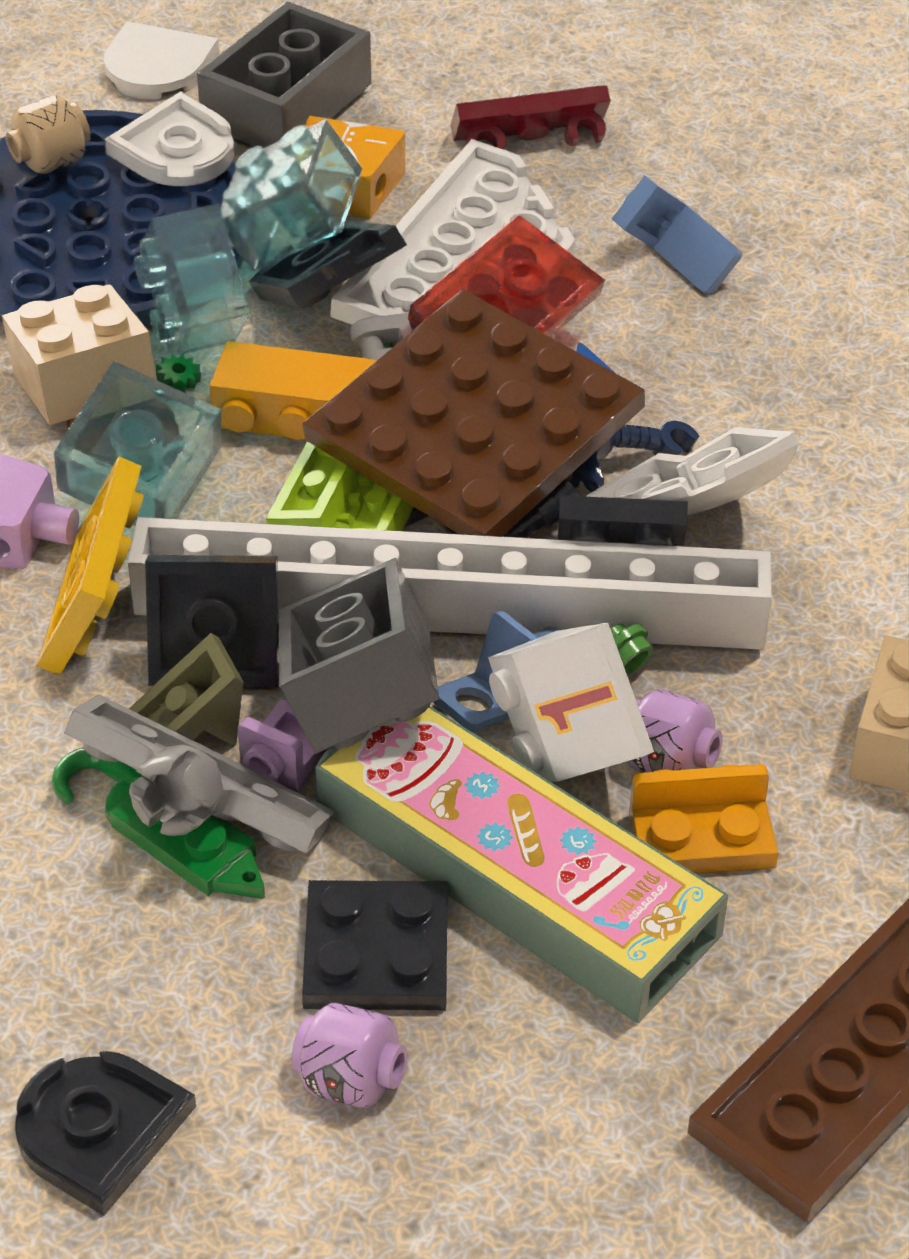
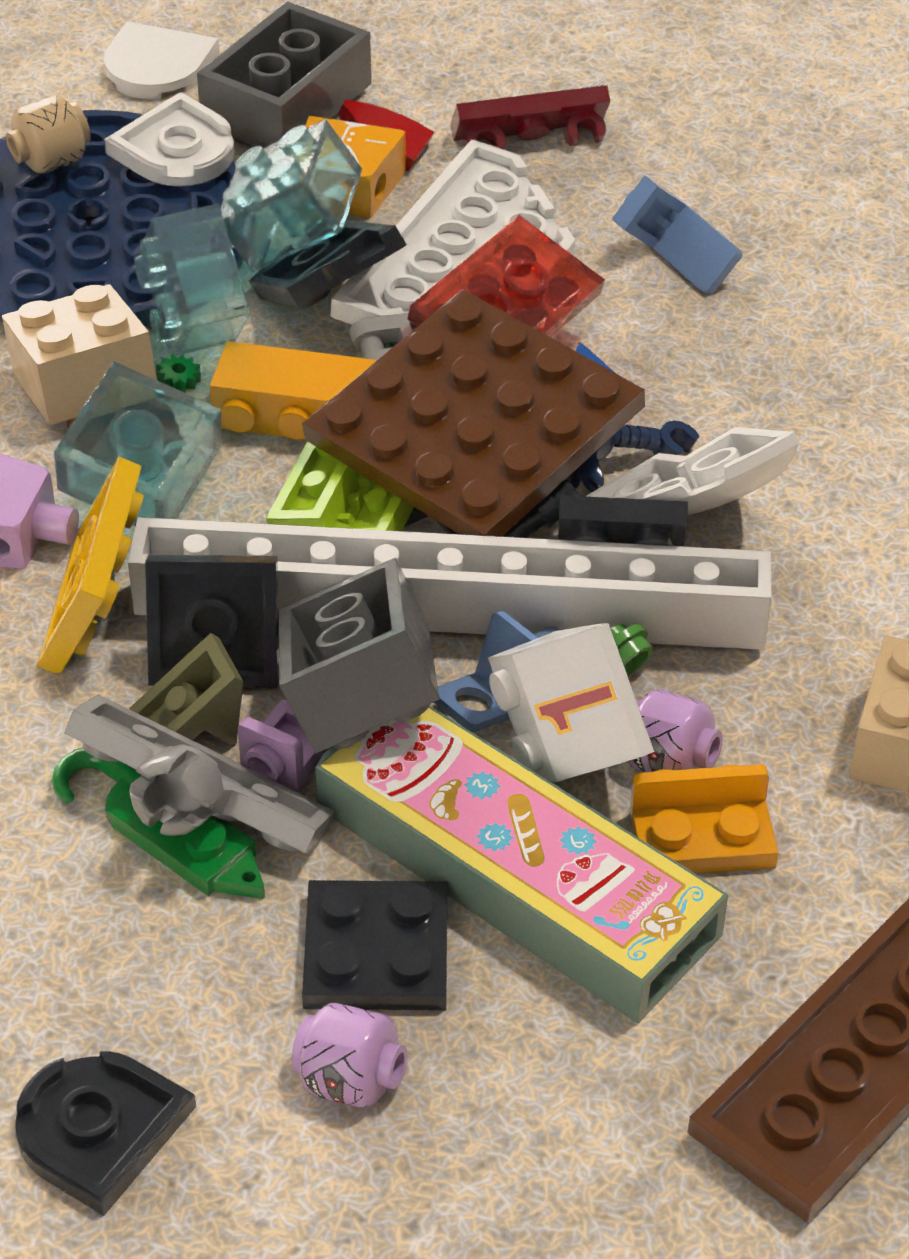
none -> red slope [338,100,435,172]

